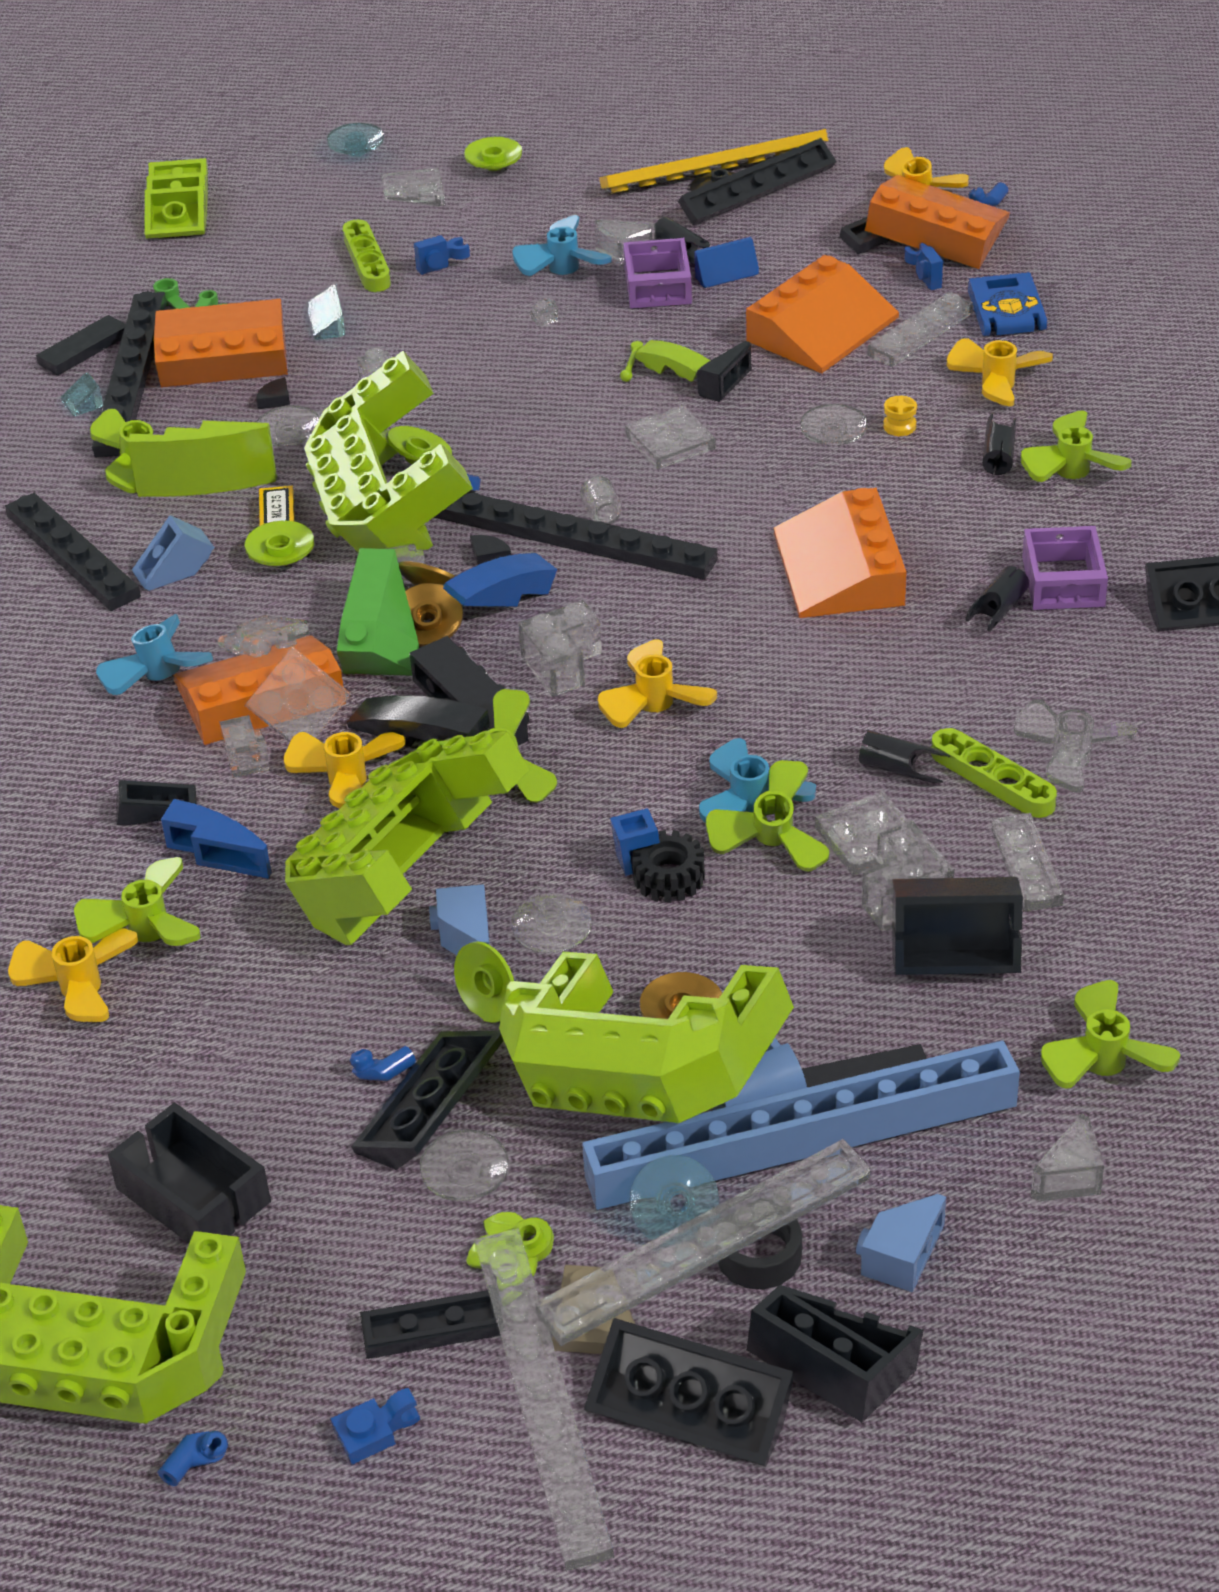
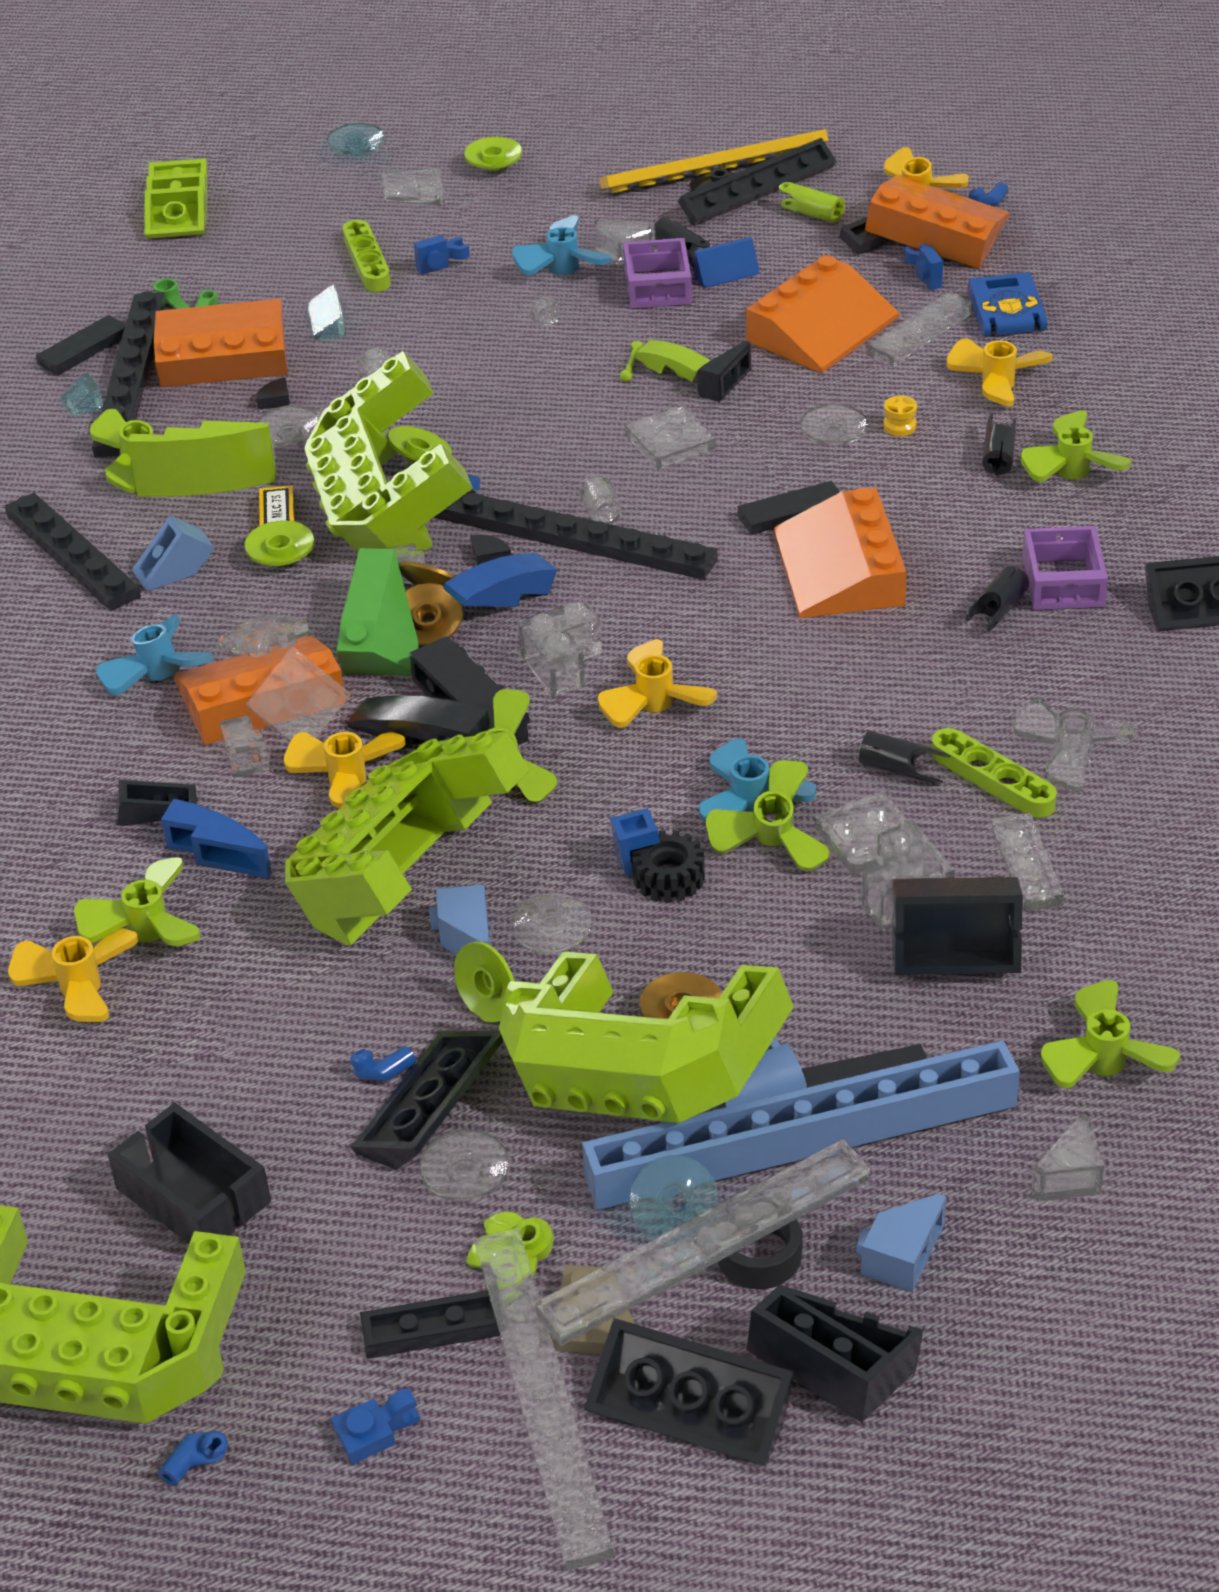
none -> black tile [737,481,840,535]
none -> lime piece [779,182,845,224]

